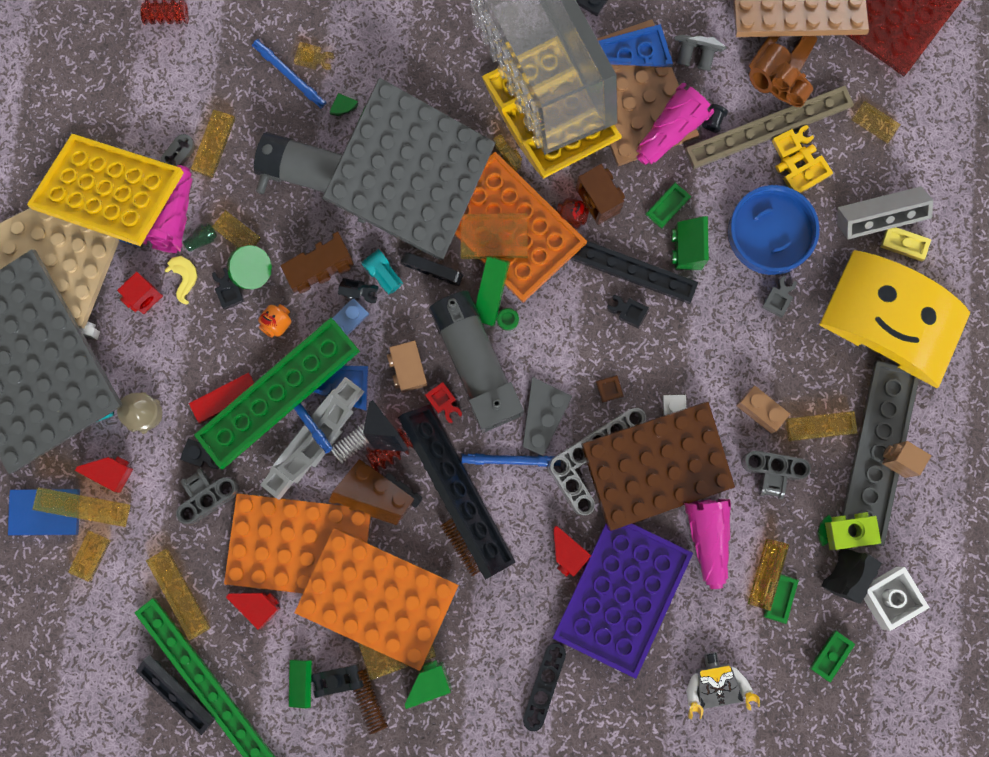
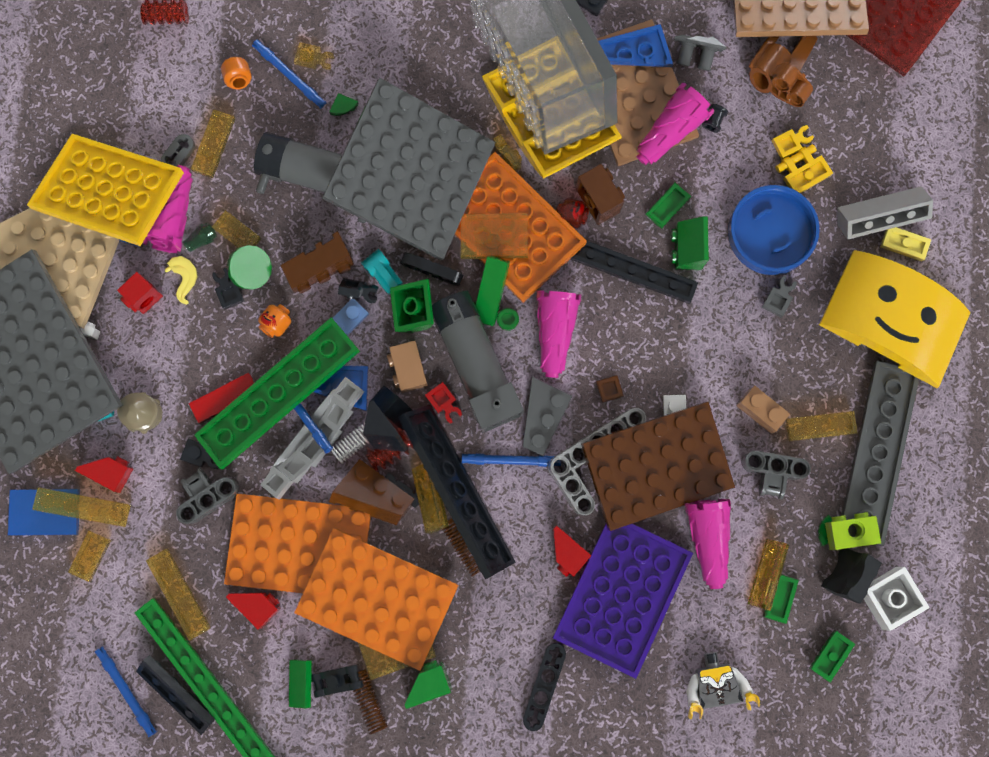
black plate [607,295,649,329] -> none
dark tan plate [685,86,854,170] -> none
clear yellow tile [852,101,901,144] -> none
medium nougat brick [882,441,932,478] -> none
none -> blue piece [95,646,157,738]
none -> orange head [221,57,252,90]
none -> black slope [370,386,412,431]
none -> green slope [390,279,434,333]
none -> clear yellow plate [412,464,449,534]
none -> dark pink cone [536,291,581,378]

